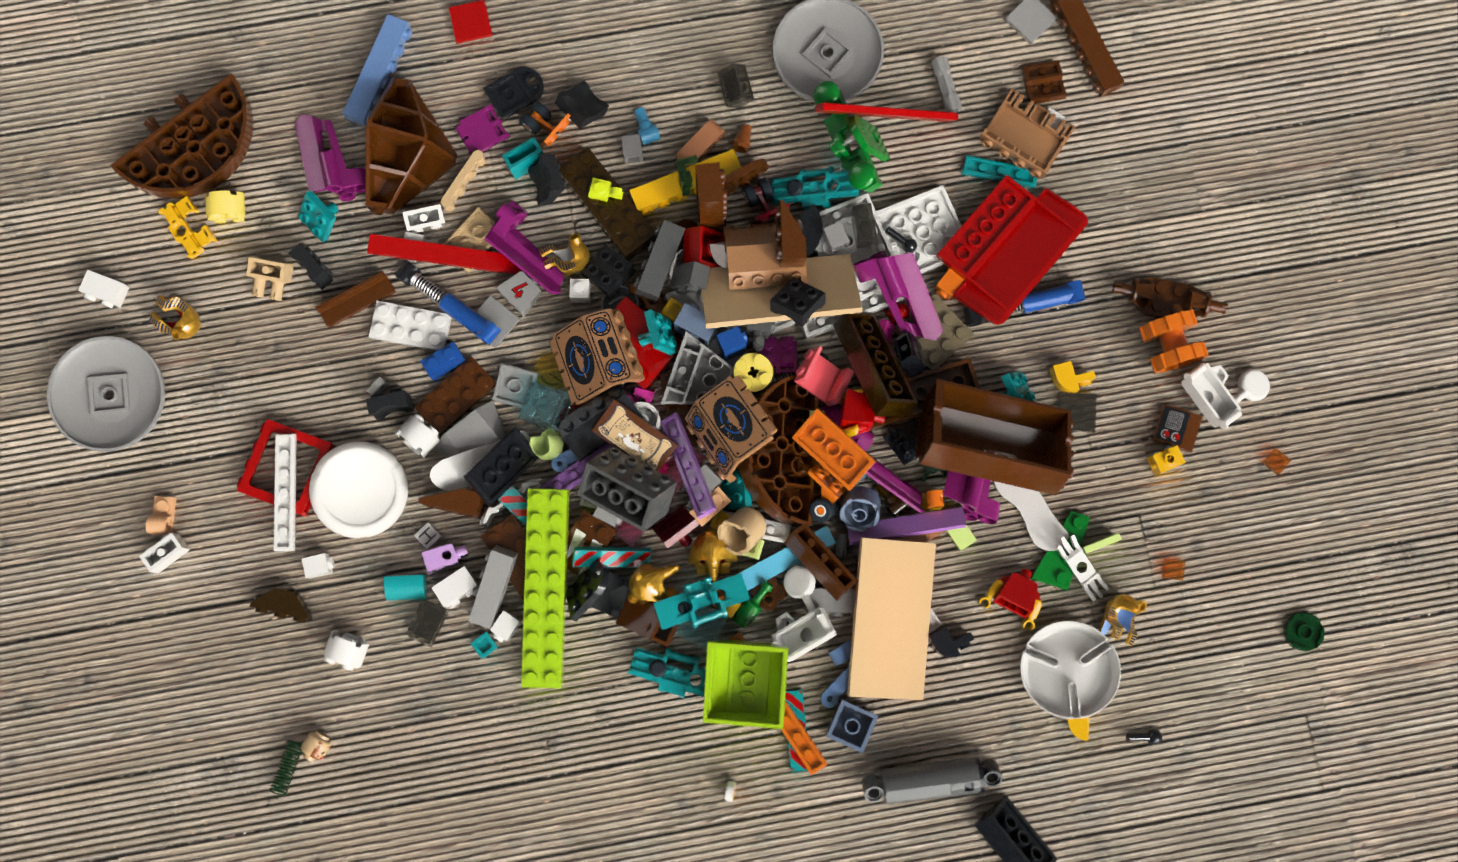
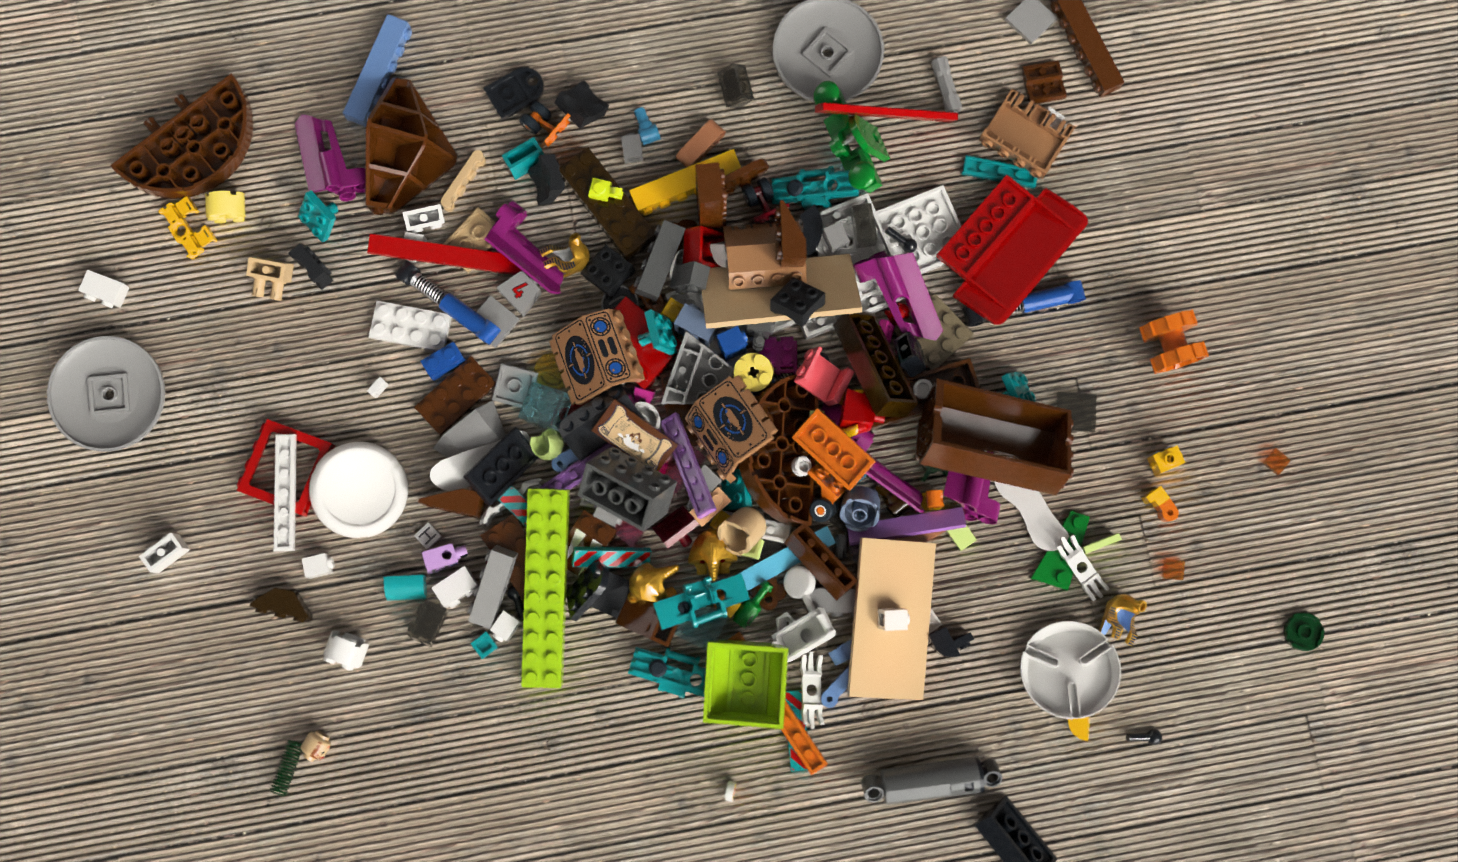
light nougat plate [146,496,176,536] -> none
pearl gold piece [149,295,201,340] -> none
reddish brown panel [315,271,396,328] -> none
black brick [366,389,414,420] -> none
white brick [395,413,440,458] -> none
red tile [448,0,493,44] -> none
magenta plate [456,104,510,154] -> none
white brick [570,279,591,303] -> none
clear green plate [675,155,698,196] -> none
dark orange cone [732,124,752,153] -> none
sand blue brick [825,699,878,753] -> none
black hinge [883,418,918,466] -> none
orange brick [934,268,964,300] -> none
red torso [979,569,1042,631] -> none
yellow brick [1049,361,1096,394] -> none
reddish brown plate [1112,277,1228,318] -> none
slope [1153,404,1203,453] -> none
white piece [1181,363,1270,430] -> none
none -> black bar [507,585,524,621]
none -> white tile [791,456,812,476]
none -> white piece [800,652,824,729]
none -> white brick [878,608,910,631]
none -> white tile [913,379,932,399]
none -> leg [1141,486,1179,522]

